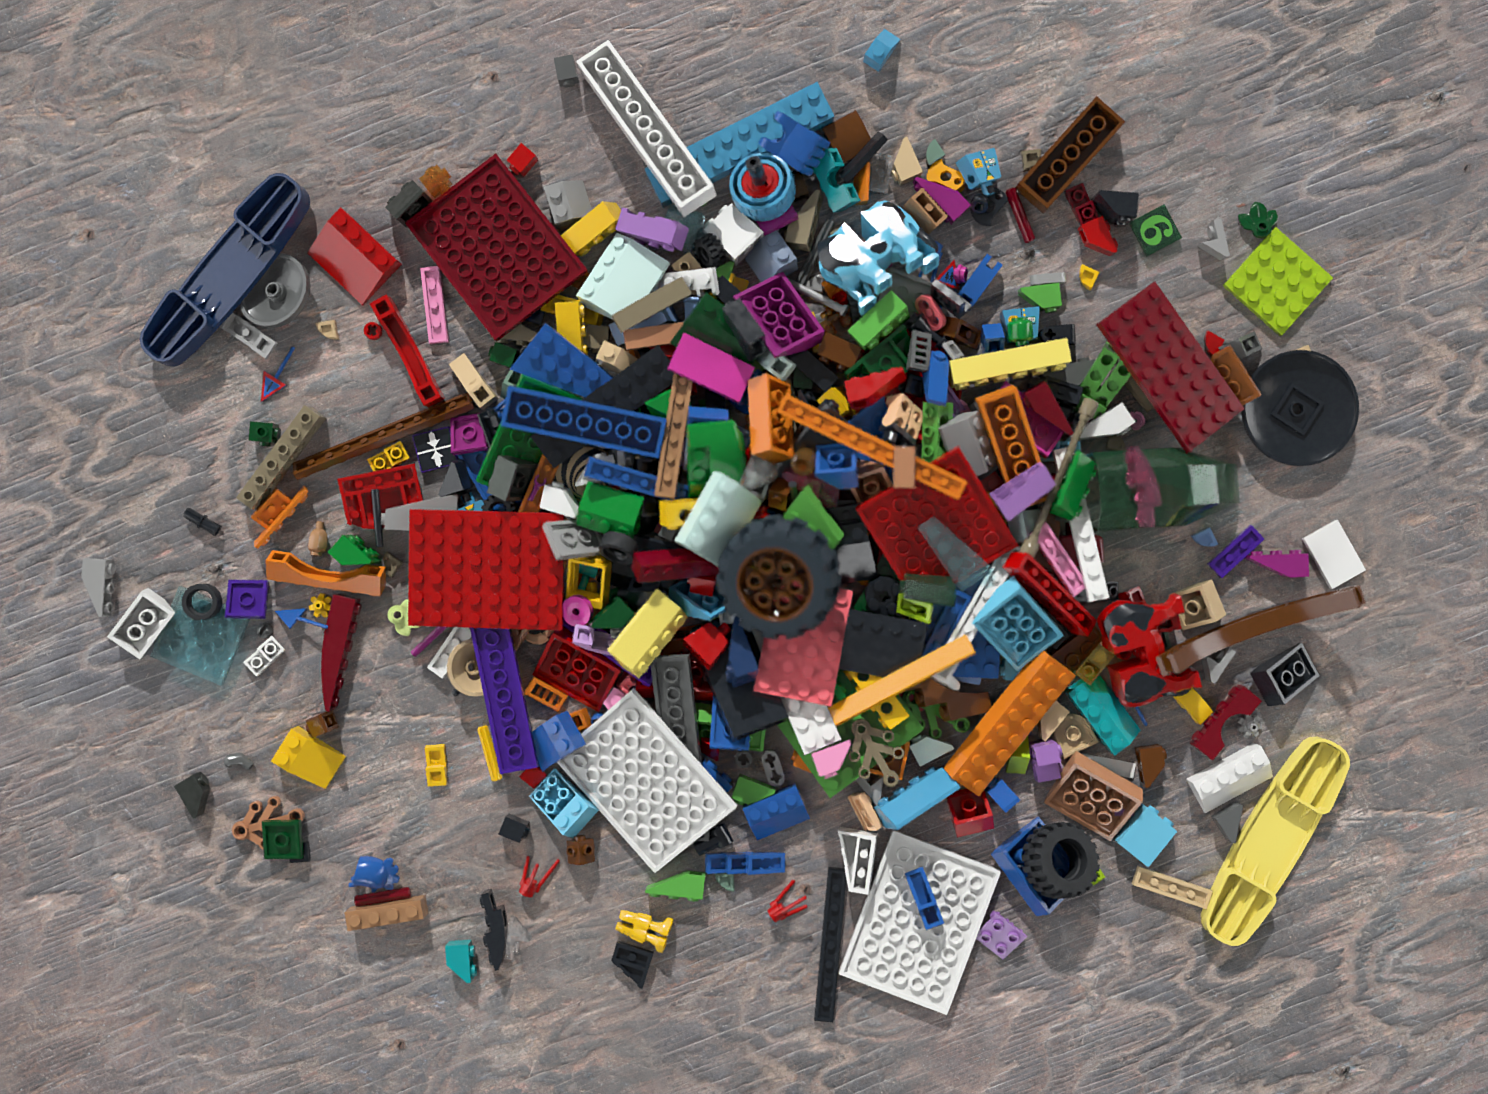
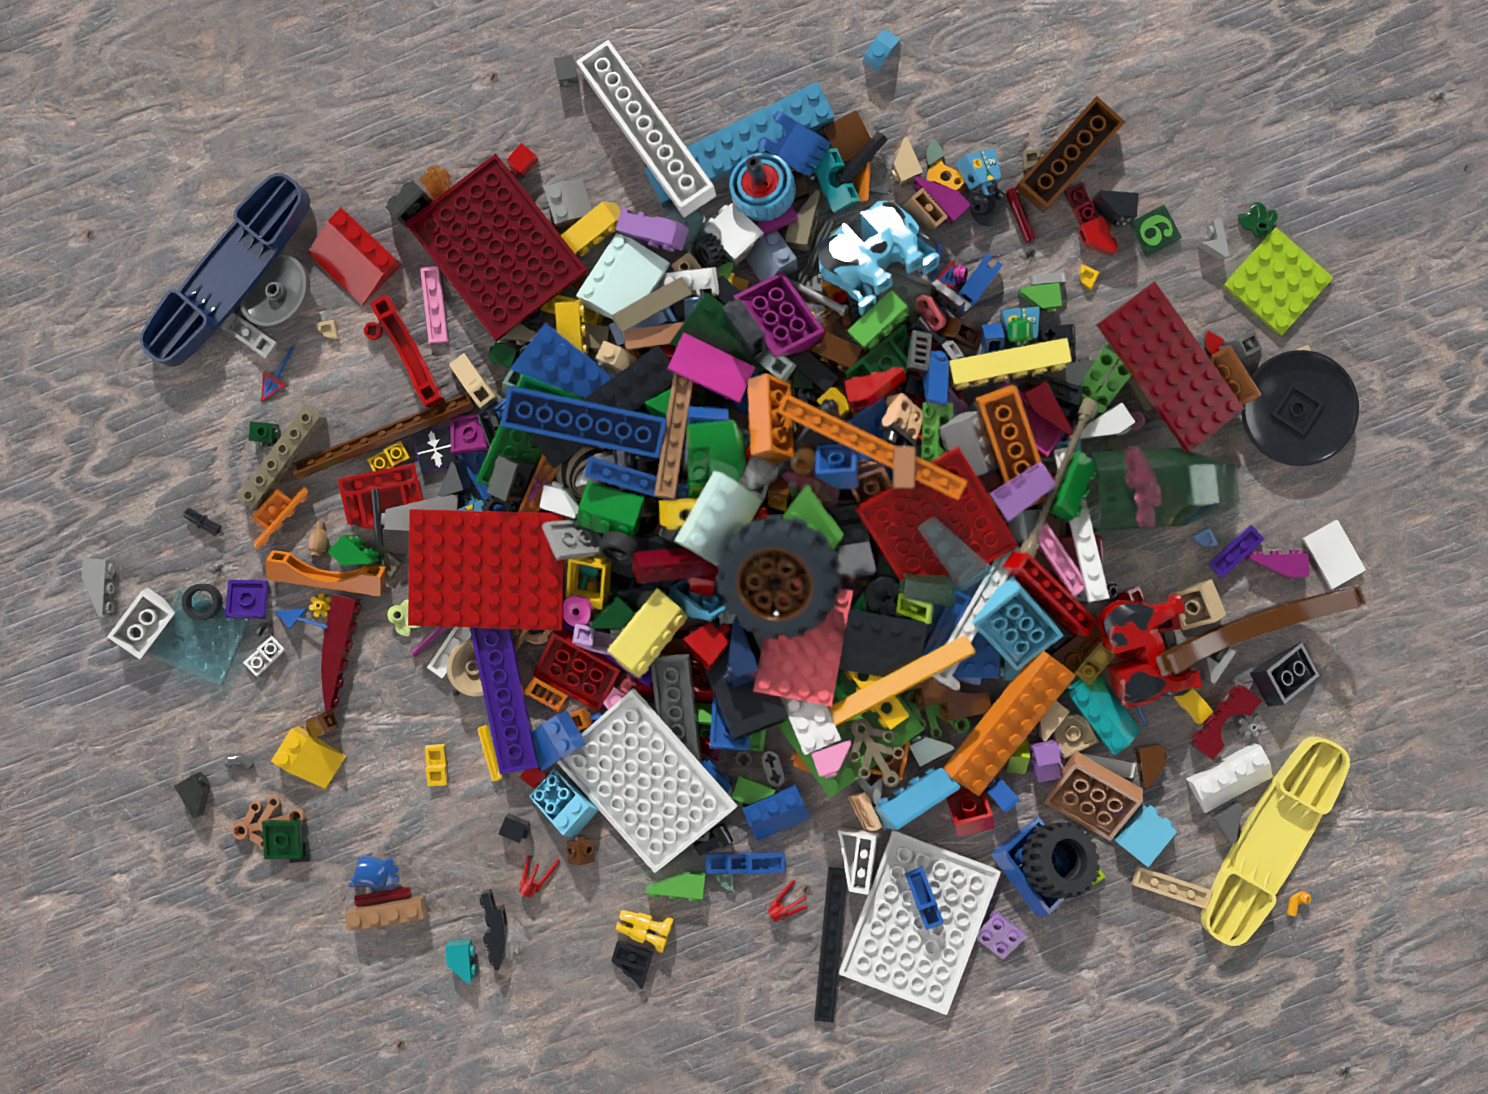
none -> light orange arm [1286,891,1311,916]

